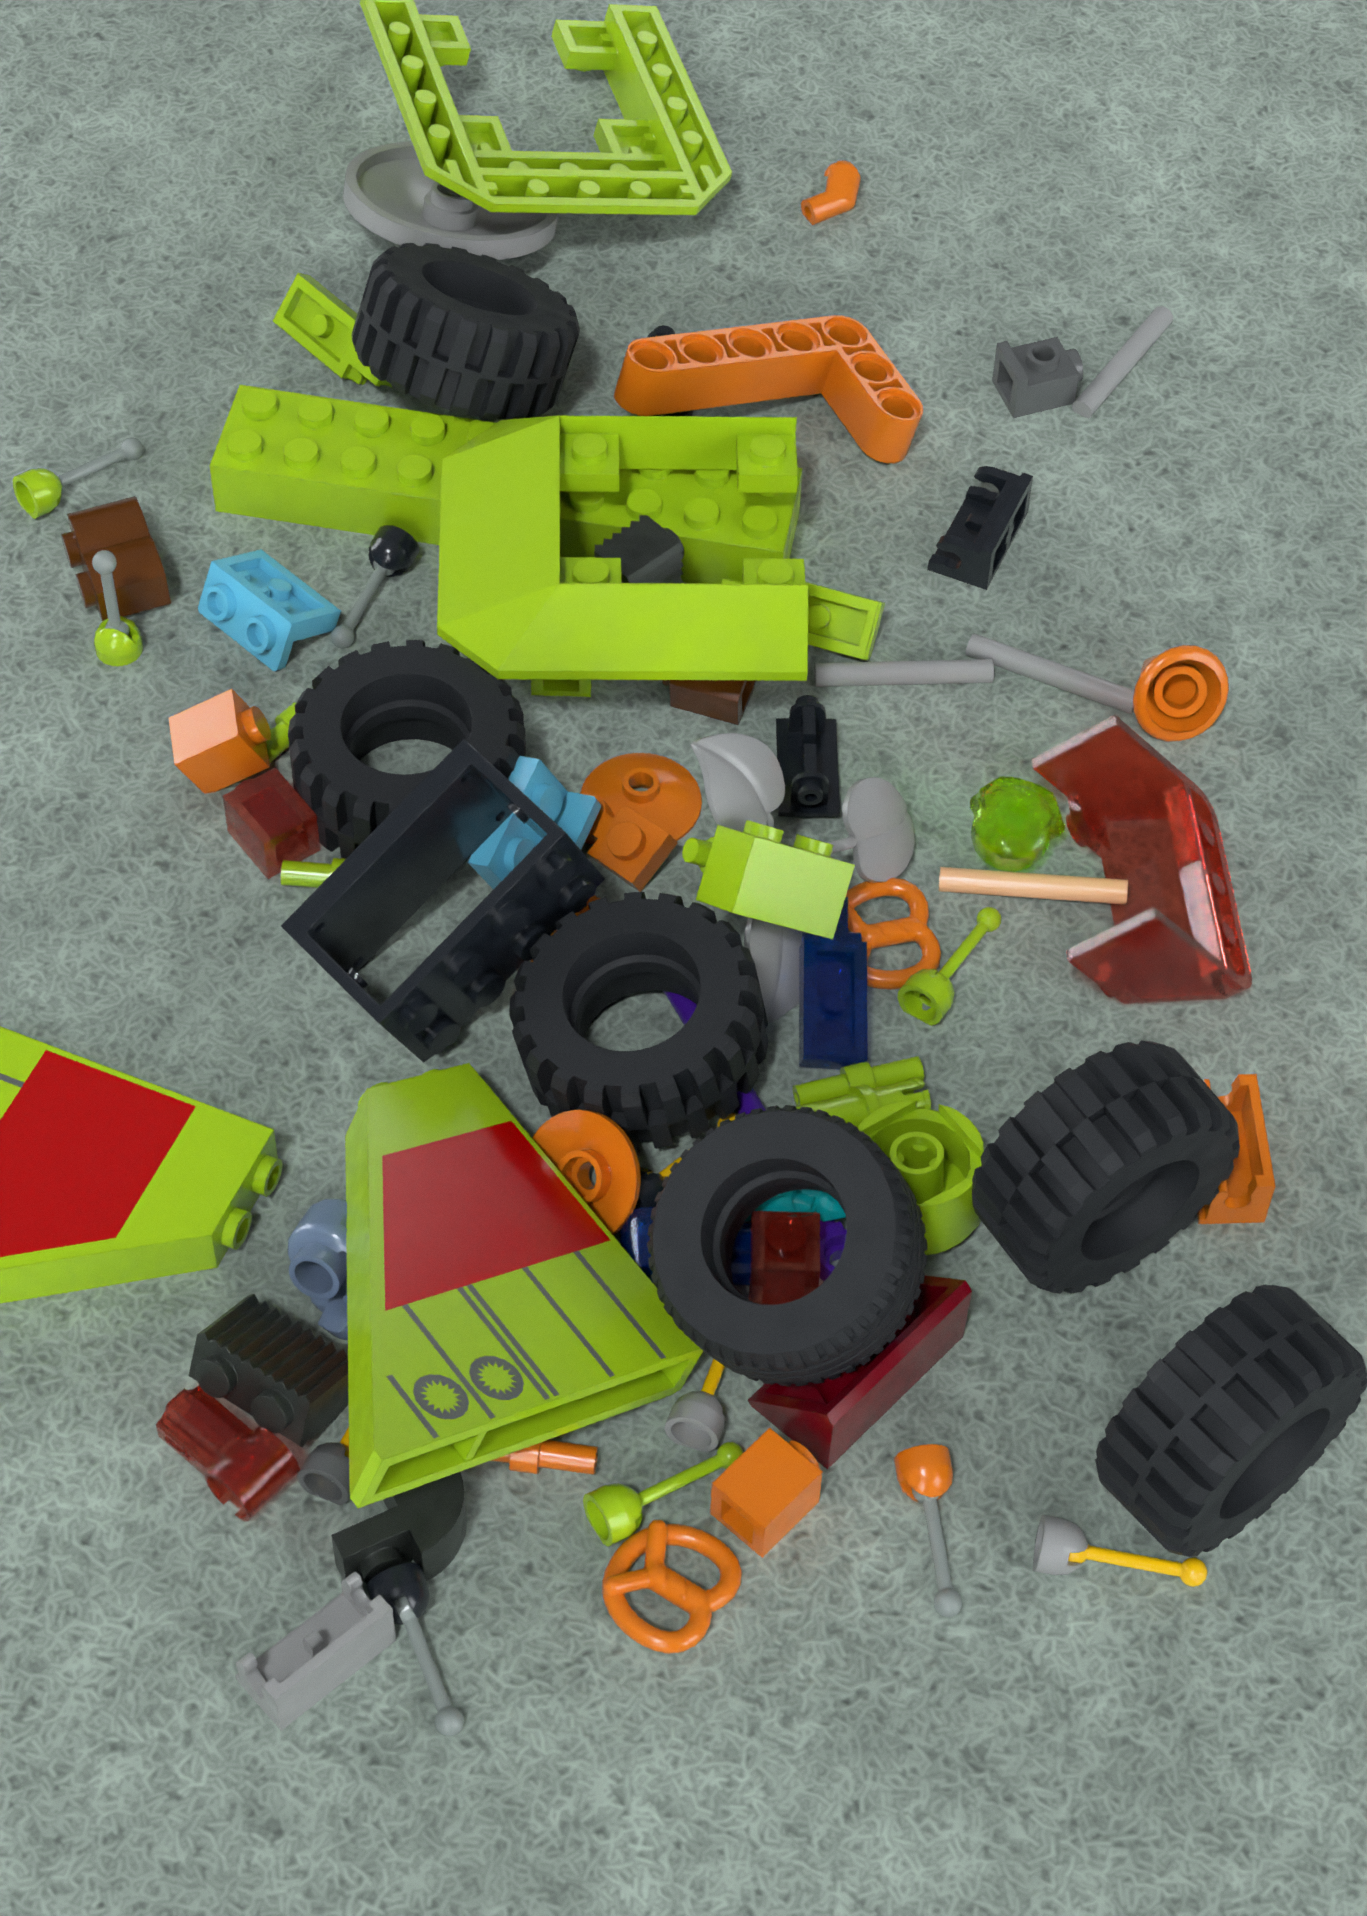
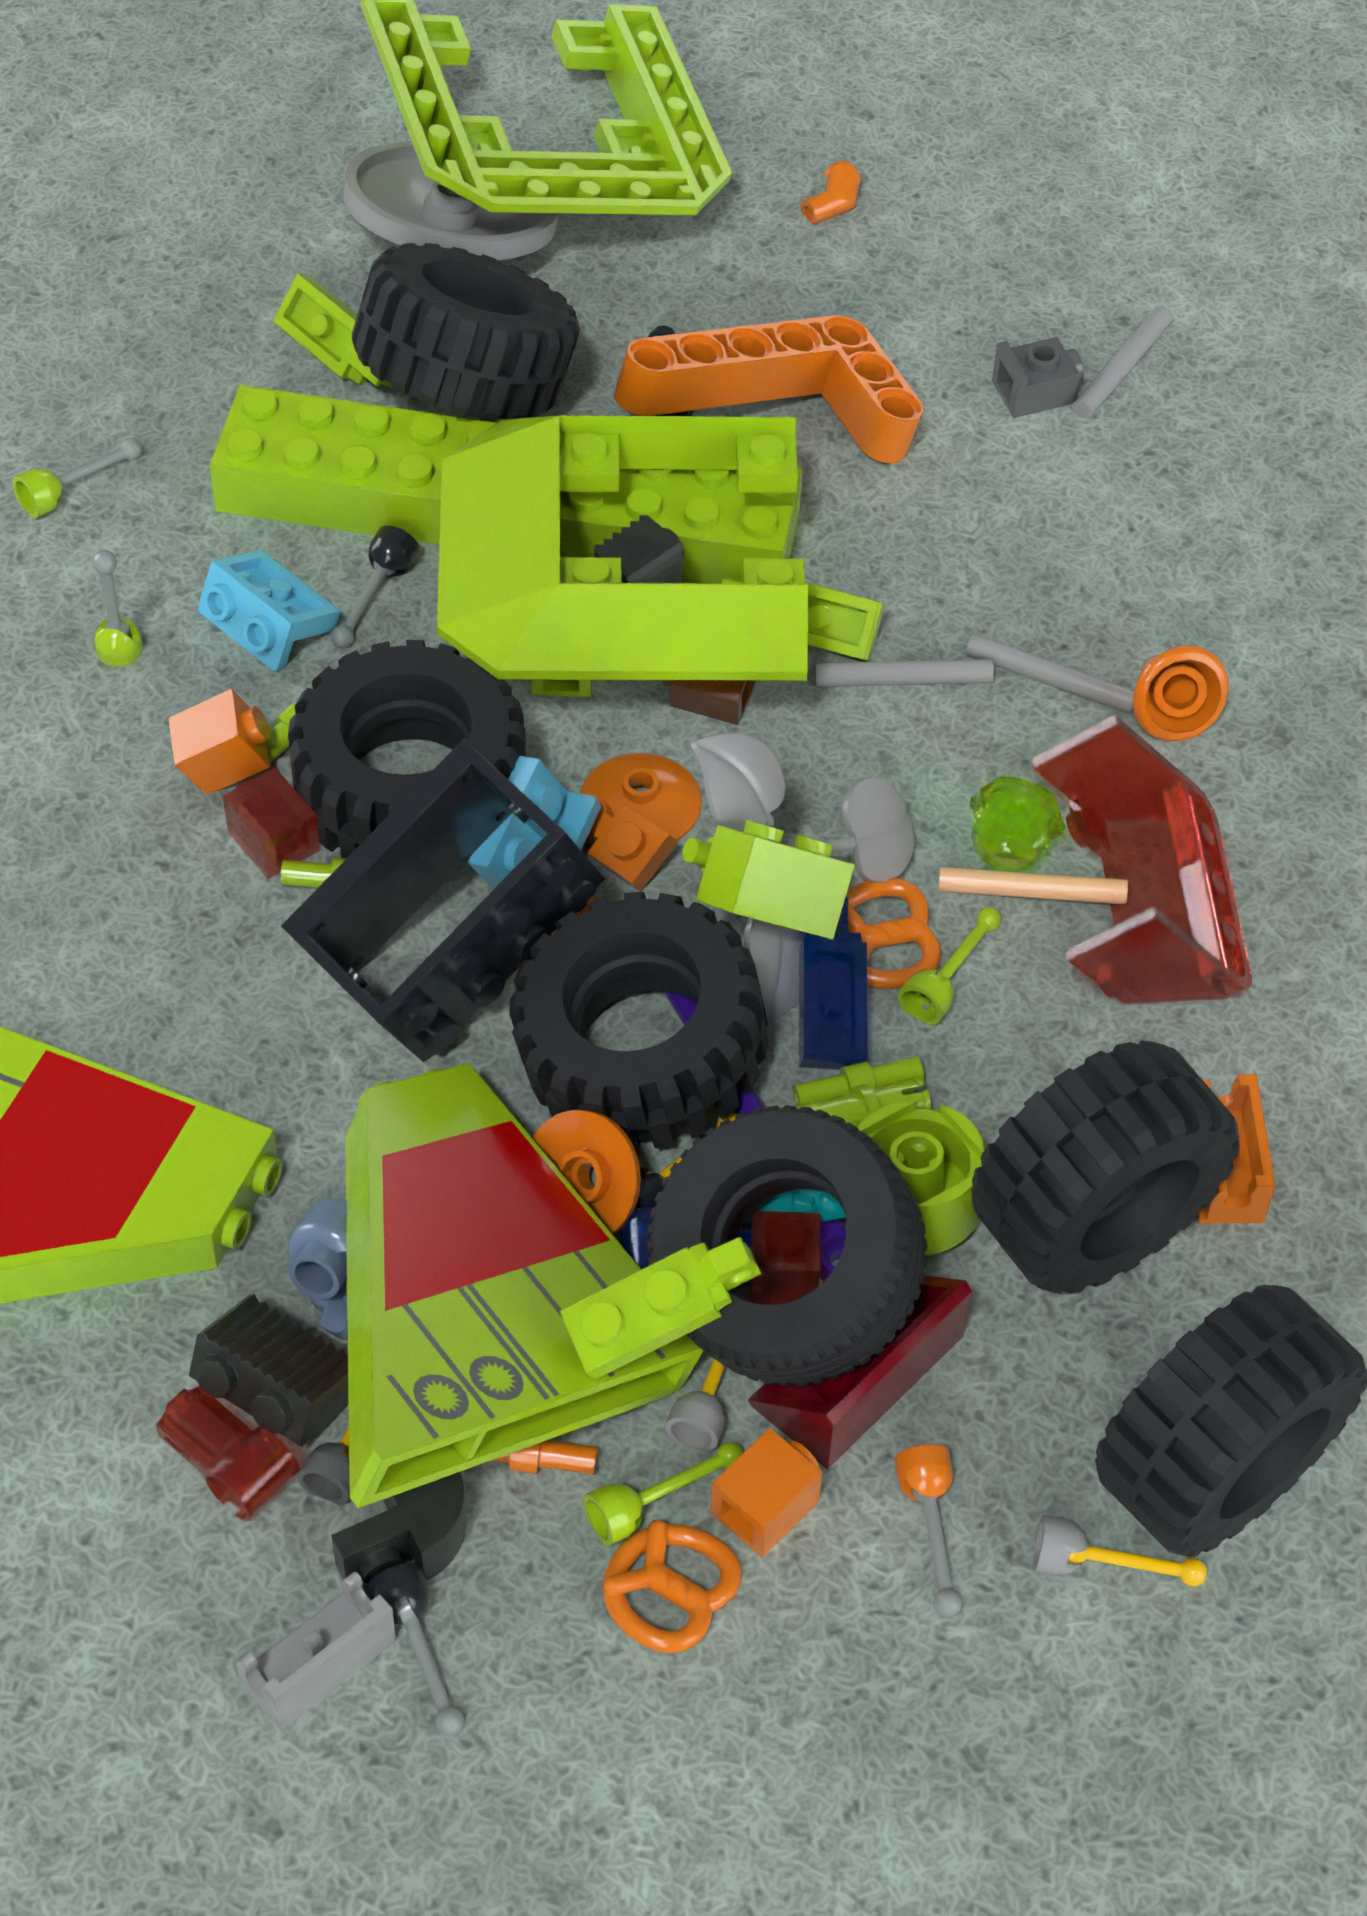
reddish brown brick [61,496,171,621] -> none
black hinge [776,695,840,817] -> none
black hinge [927,466,1033,590] -> none
none -> lime hinge [560,1237,761,1380]

